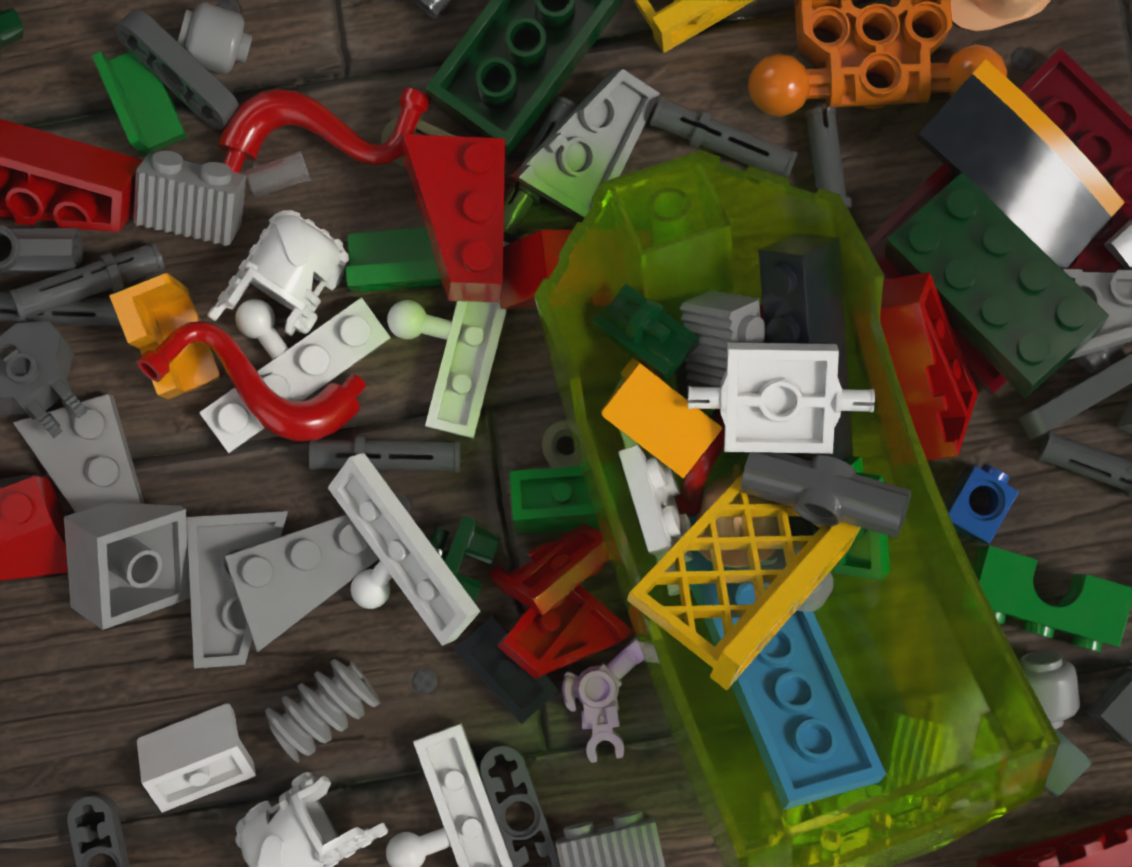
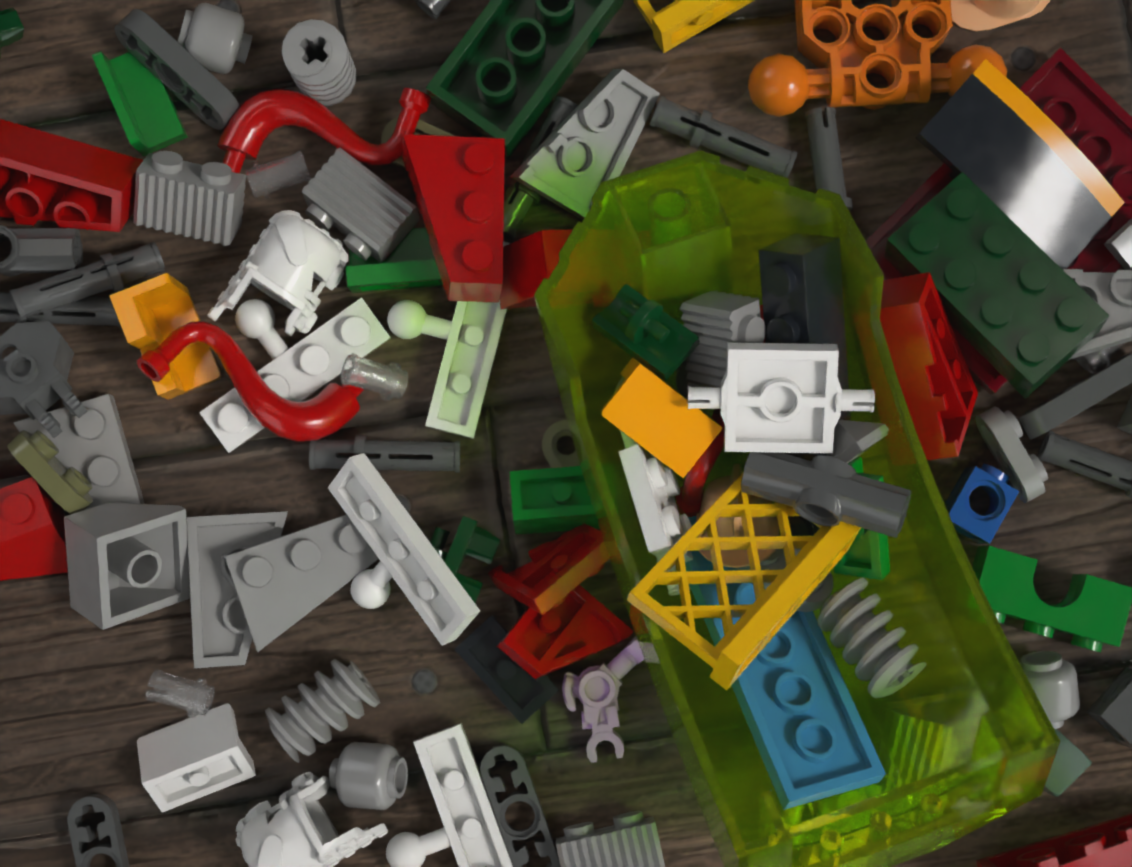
none -> olive plate [7,430,93,514]
none -> clear pin [146,669,215,718]
none -> light grey piece [282,19,356,106]
none -> light grey brick [302,148,420,263]
none -> light grey head [329,742,408,810]
none -> clear pin [341,353,408,401]
none -> light grey piece [817,578,927,698]
none -> light grey slope [827,420,889,464]
none -> light grey plate [976,406,1048,503]

